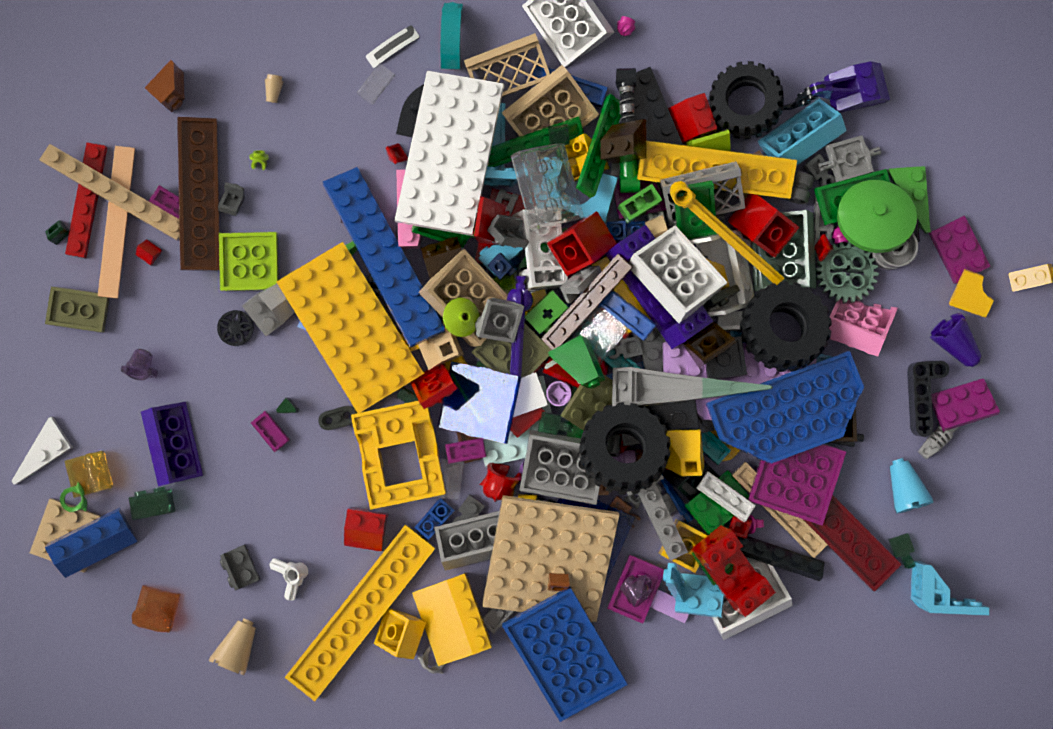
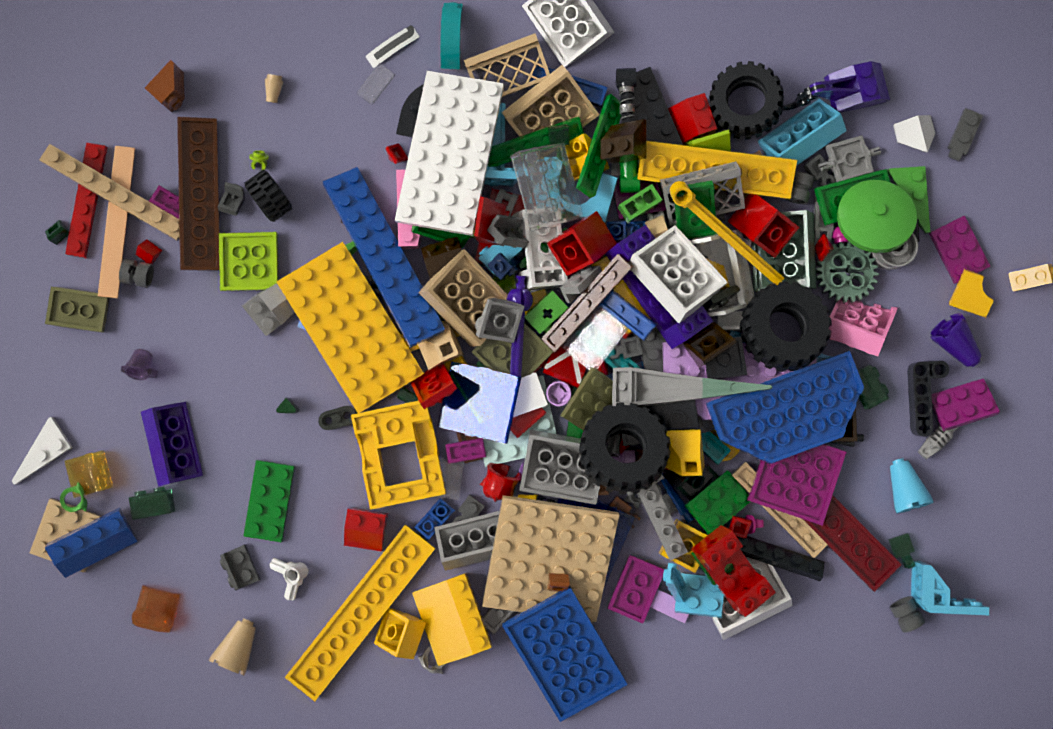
black wheel [217,310,254,346] -> none
magenta plate [251,411,290,452] -> none
lime dish [443,298,480,337] -> none
clear green plate [537,411,573,435] -> none
green slope [548,335,605,389] -> none
dark pink plate [617,16,636,36] -> none
clear purple piece [620,575,652,607] -> none
white tile [697,472,756,522] -> none
none -> dark grey wheel [119,259,154,288]
none -> green plate [243,460,295,542]
none -> black tyre [244,169,292,222]
none -> clear green brick [858,364,889,409]
none -> dark grey wheel [889,596,925,632]
none -> white slope [893,115,935,152]
none -> dark grey hinge [947,108,983,161]

